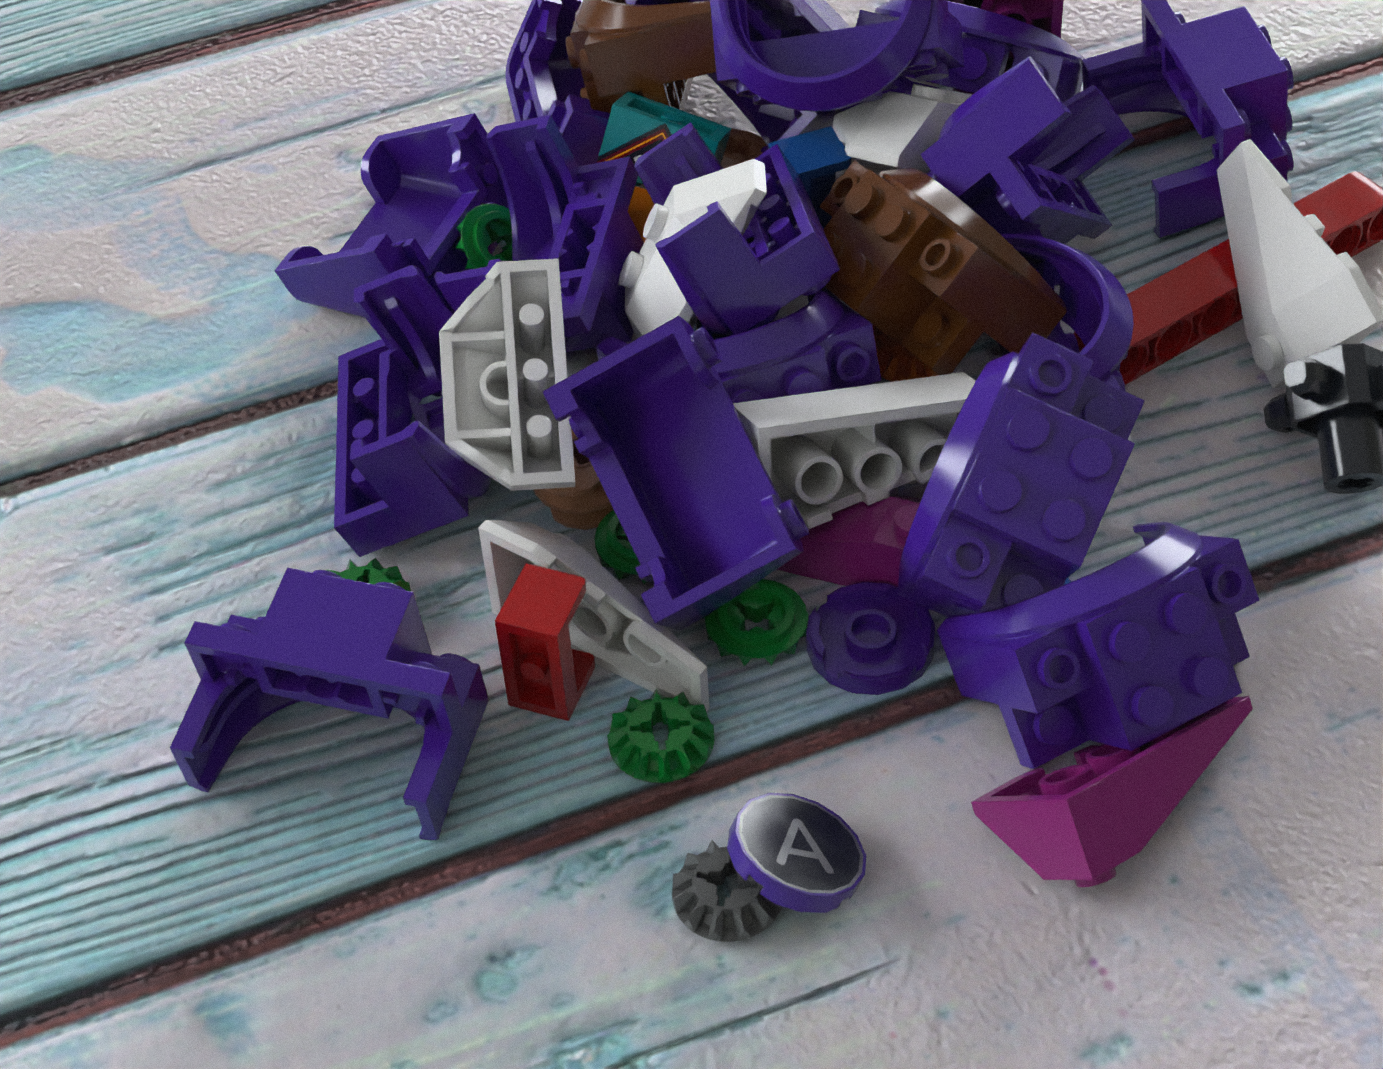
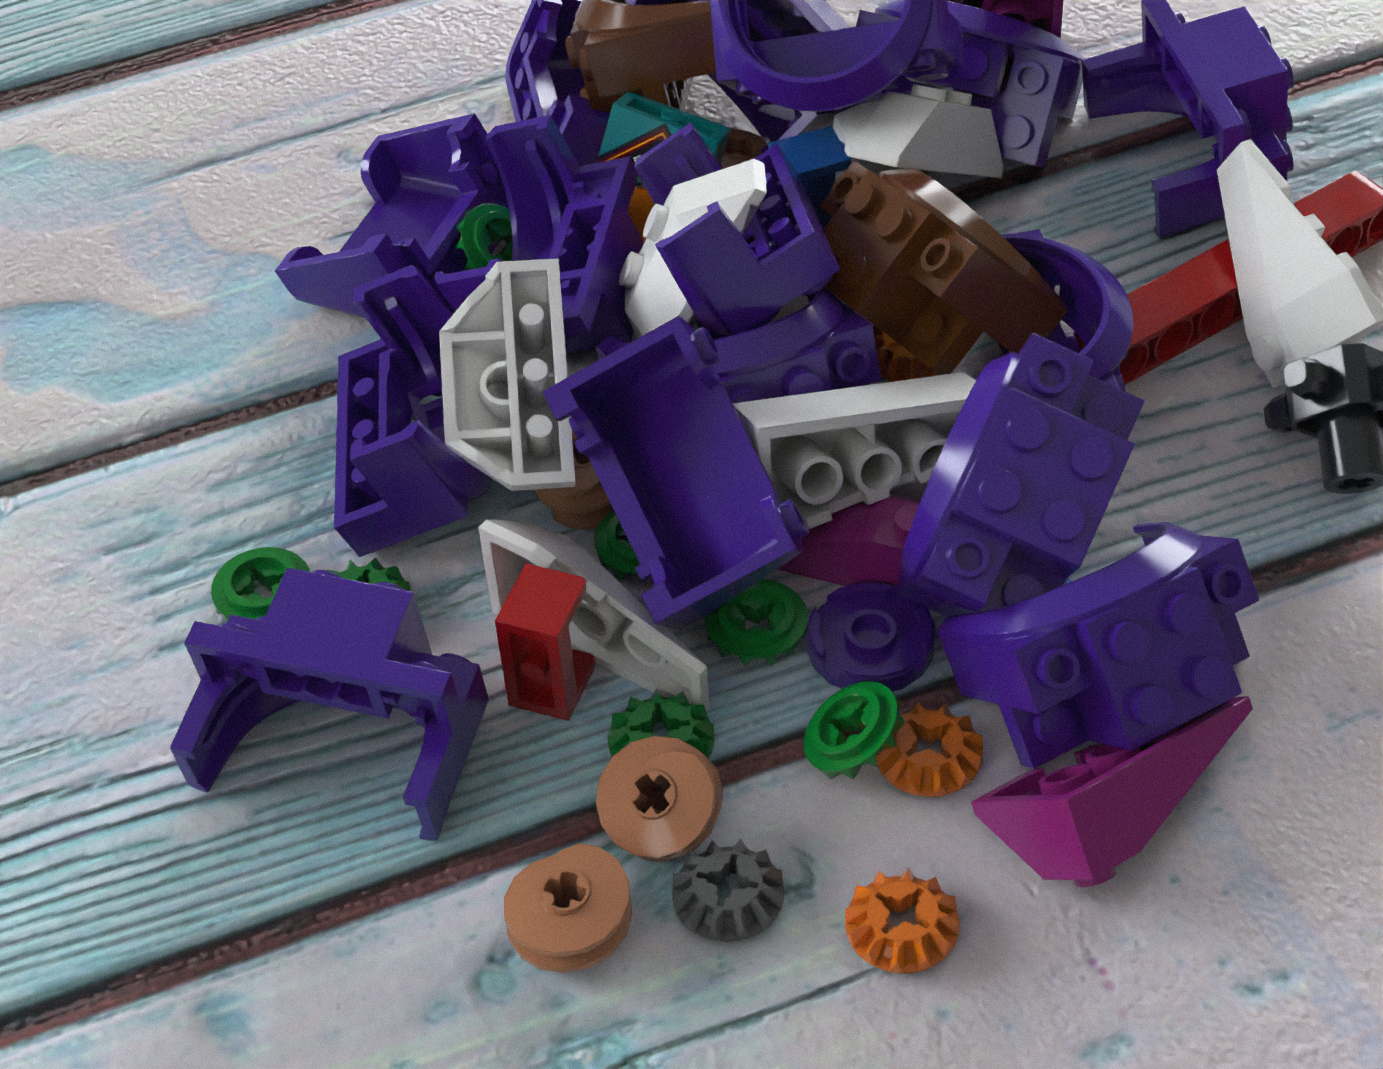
tile [727,793,866,913] -> none
dark purple piece [920,56,1135,244] -> none
none -> green gear [211,547,310,620]
none -> nougat piece [504,843,632,973]
none -> nougat piece [596,736,723,861]
none -> green gear [804,681,905,779]
none -> orange gear [845,867,960,973]
none -> orange gear [877,702,983,797]

